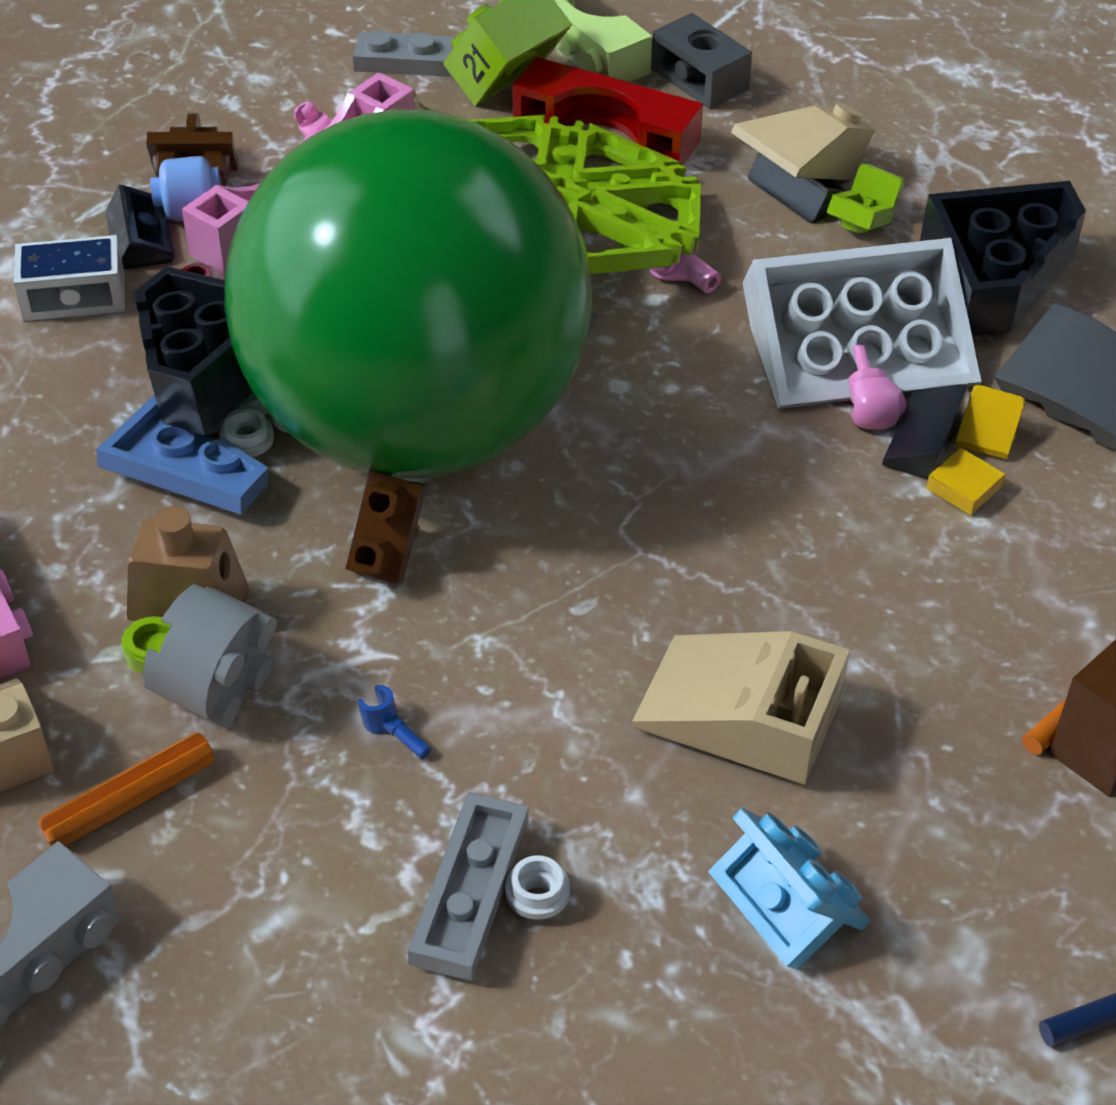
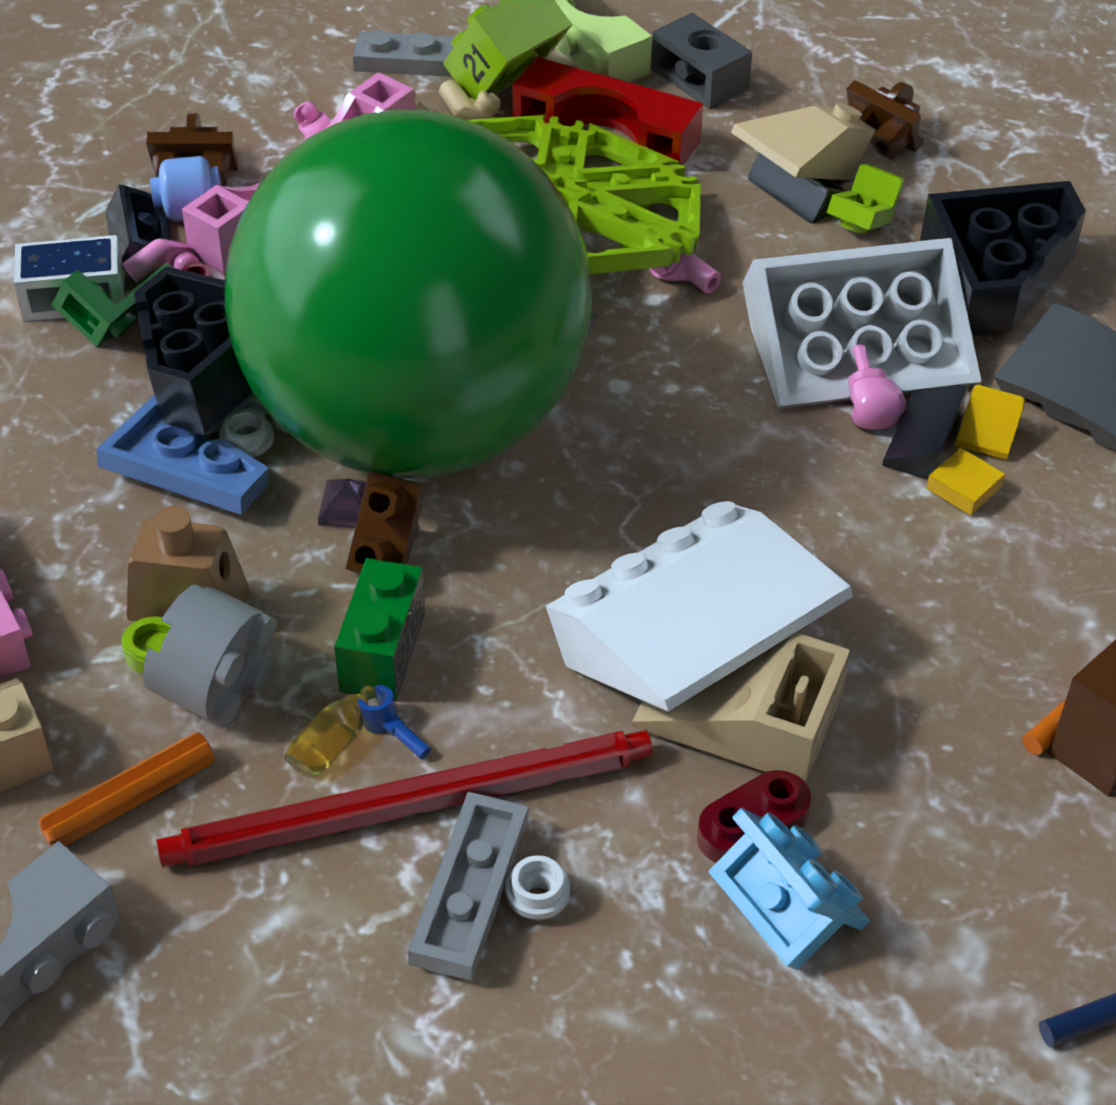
none -> green bracket [51,262,173,347]
none -> bright pink arm [122,239,200,283]
none -> red piece [156,730,653,867]
none -> clear yellow piece [284,686,375,778]
none -> clear purple slope [318,479,366,528]
none -> green brick [334,558,426,702]
none -> tan arm [439,79,501,120]
none -> white slope [546,501,853,712]
none -> dark red plate [697,770,811,863]
none -> reddish brown hips [846,80,924,160]

